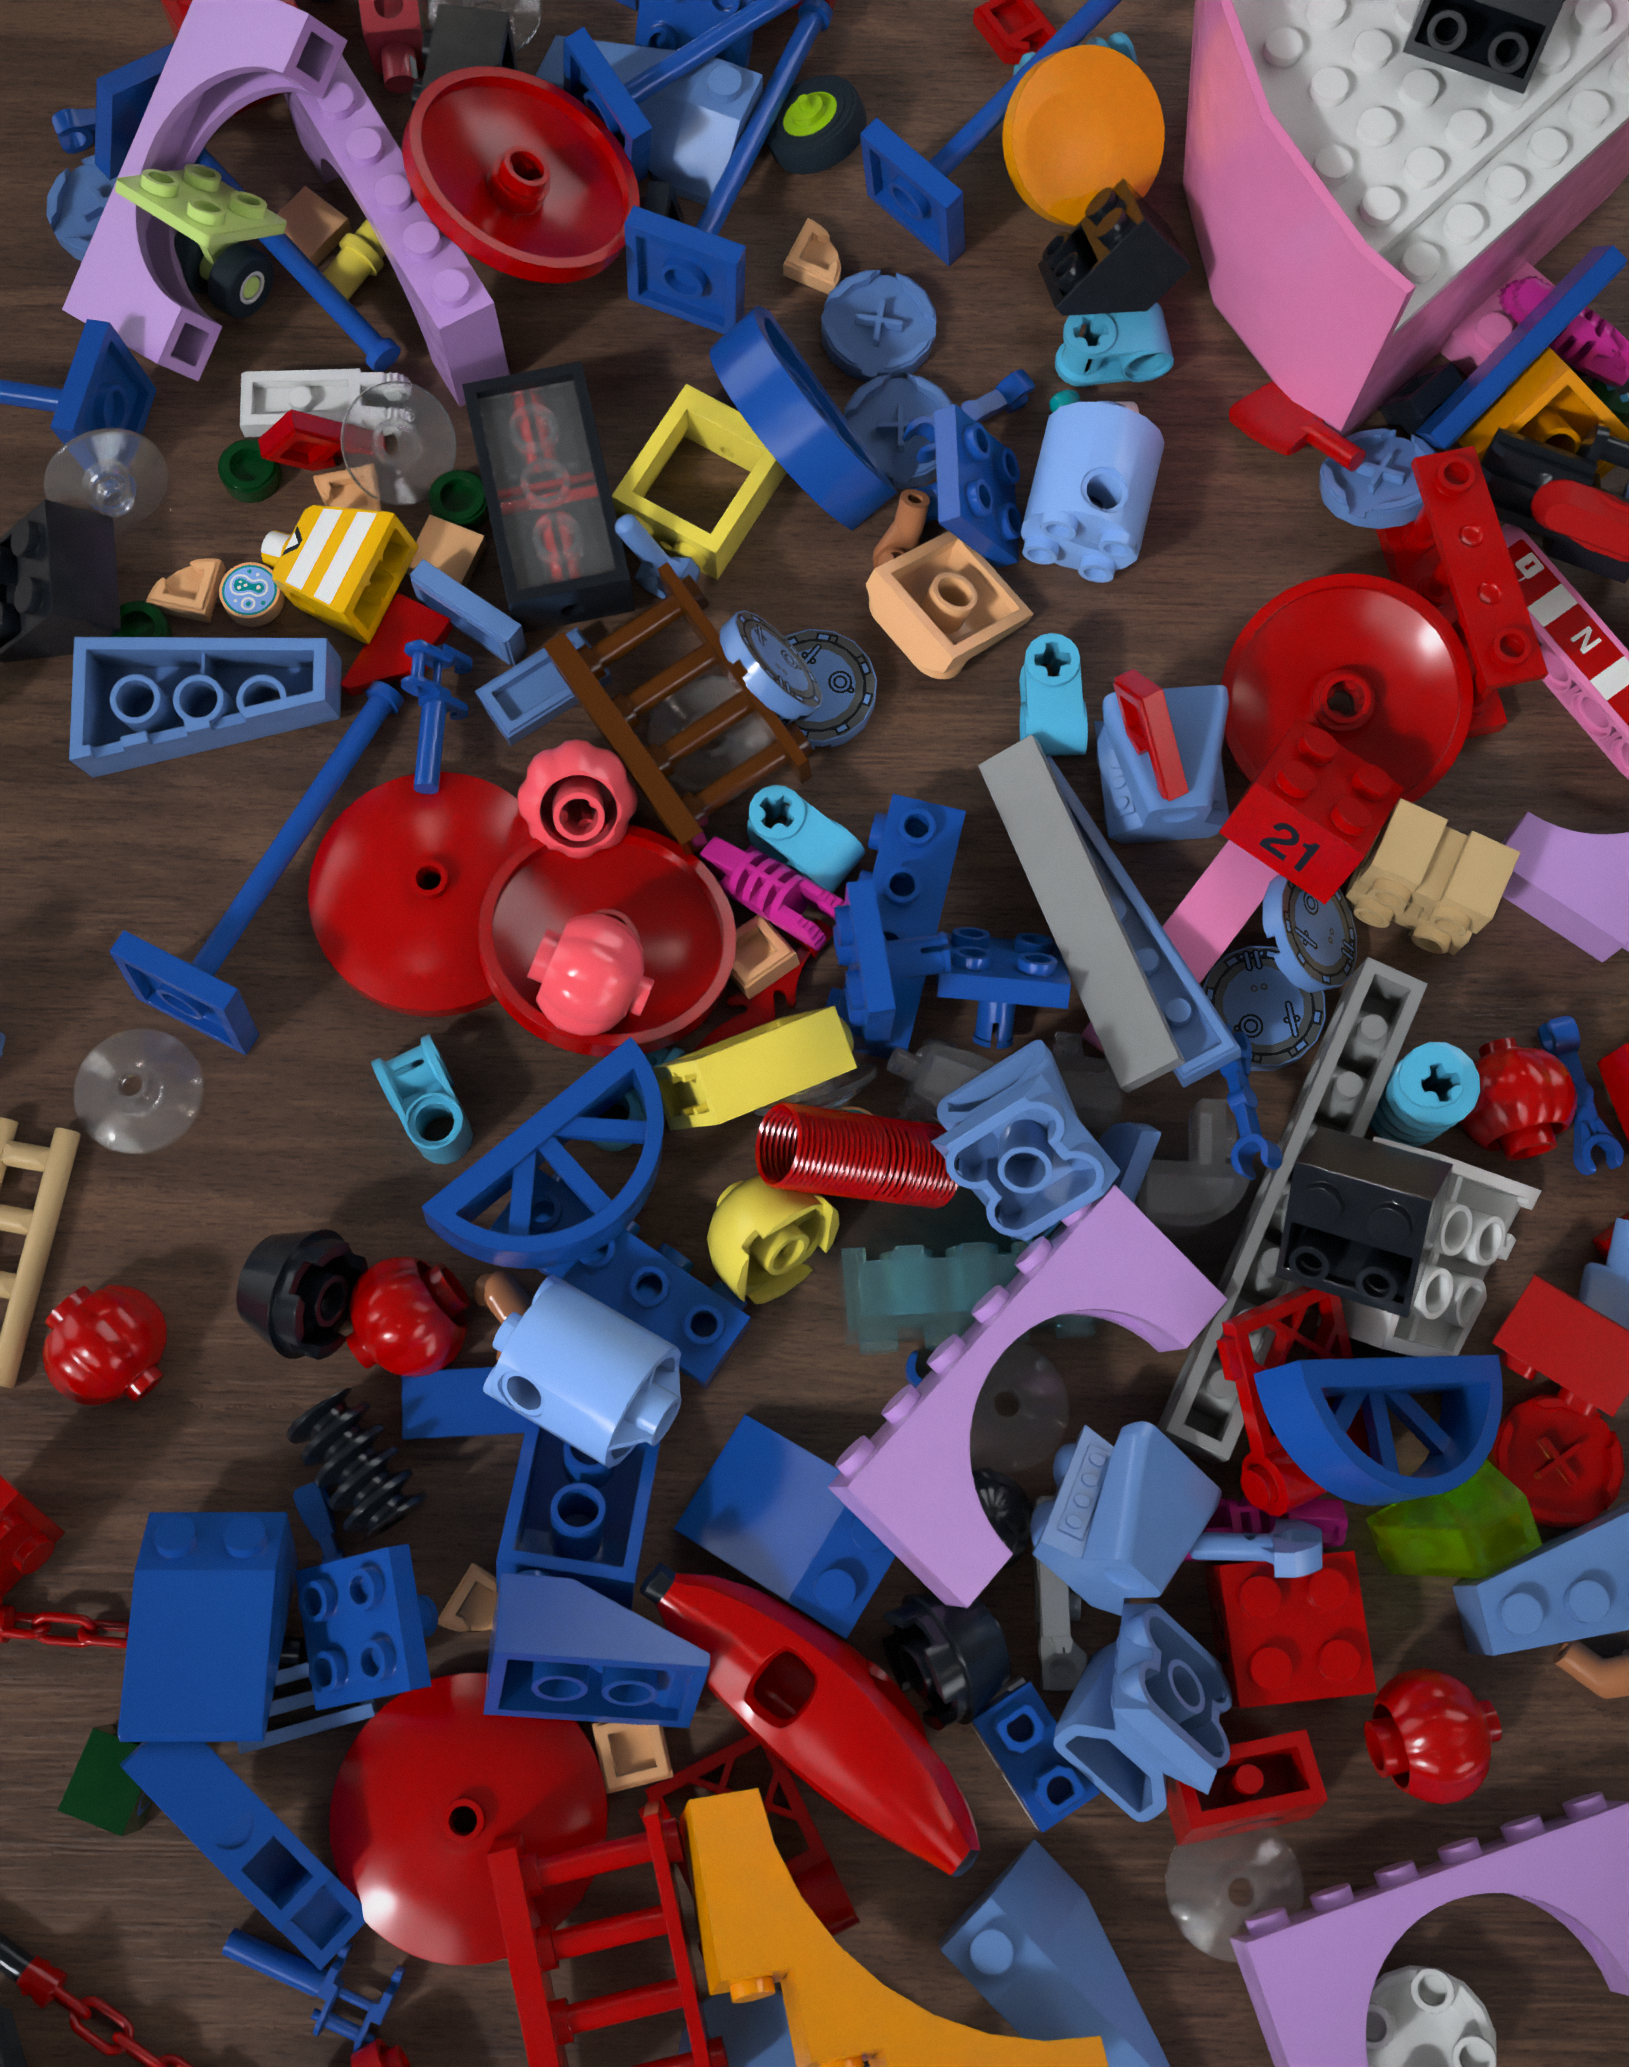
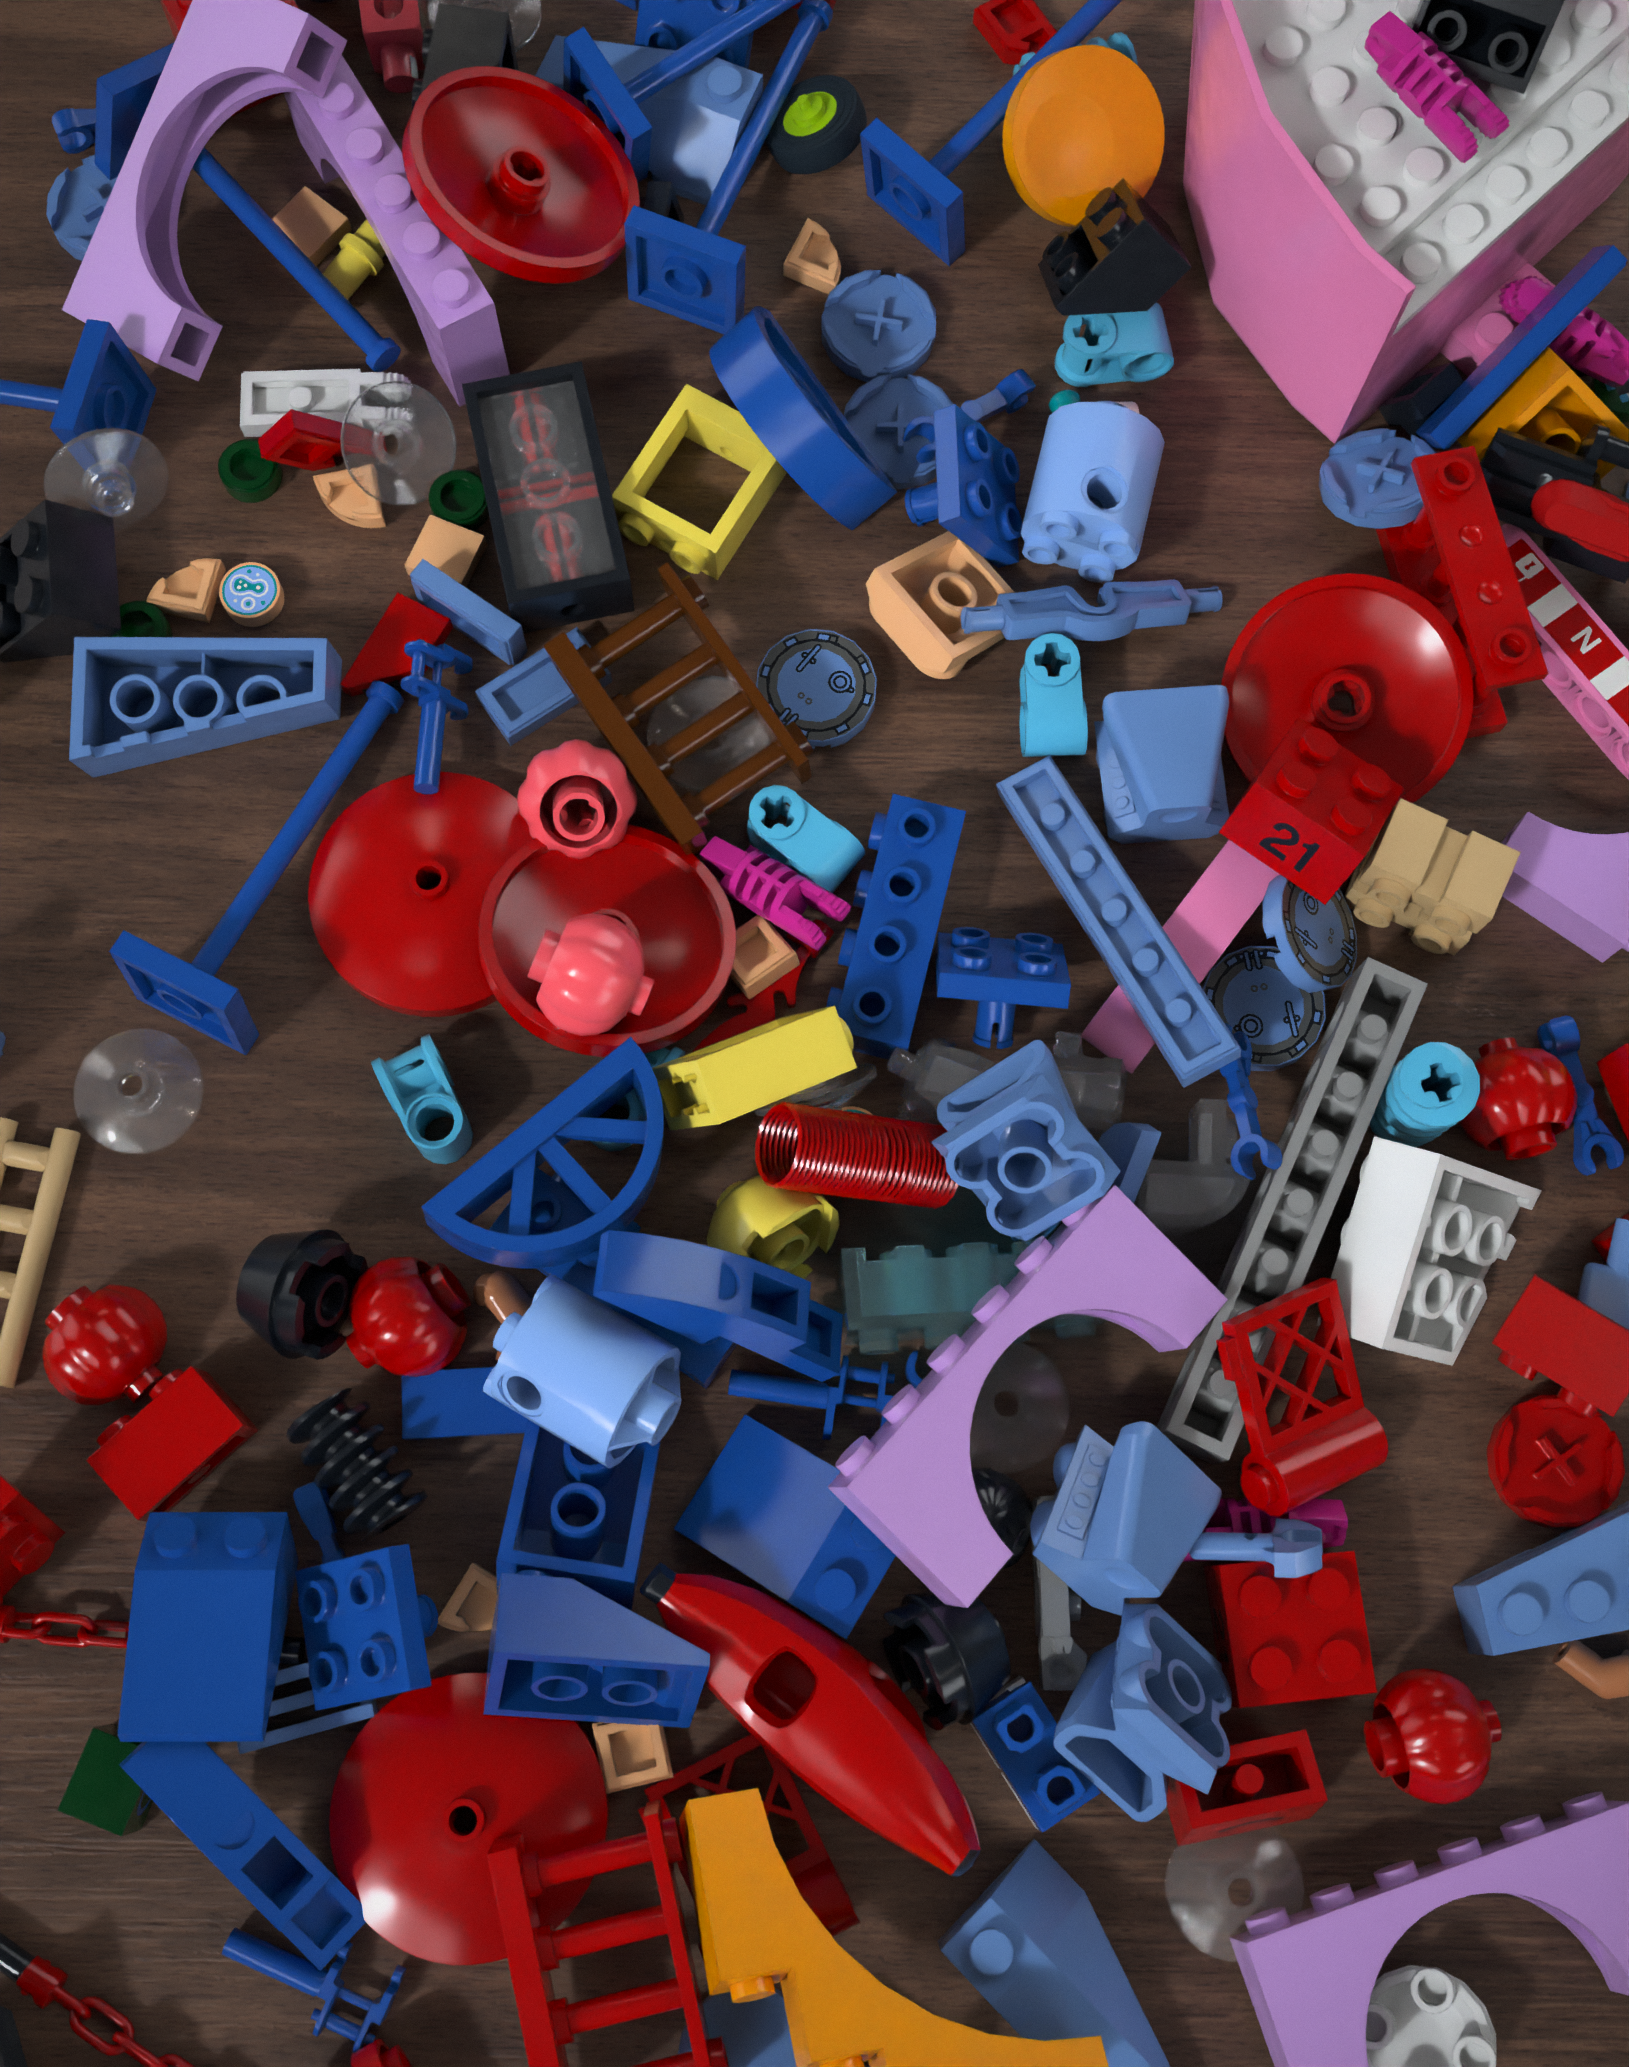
yellowish green plate [115,164,287,319] -> none
yellow torso [261,505,419,644] -> none
medium blue bar [615,514,700,599] -> none
medium blue tile [720,610,823,721] -> none
blue plate [833,879,951,1046] -> none
nougat arm [873,489,930,568] -> none
light grey tile [978,734,1186,1093] -> none
red tile [1113,669,1189,801] -> none
red piece [1229,381,1366,472] -> none
blue window [1254,1355,1503,1506] -> none
black slope [1275,1126,1453,1318] -> none
clear neon green slope [1366,1460,1542,1578] -> none
none -> red brick [86,1366,258,1522]
none -> blue slope [593,1230,843,1382]
none -> blue piece [728,1355,895,1440]
none -> medium blue piece [961,579,1223,641]
none -> dark pink hinge [1364,11,1510,163]

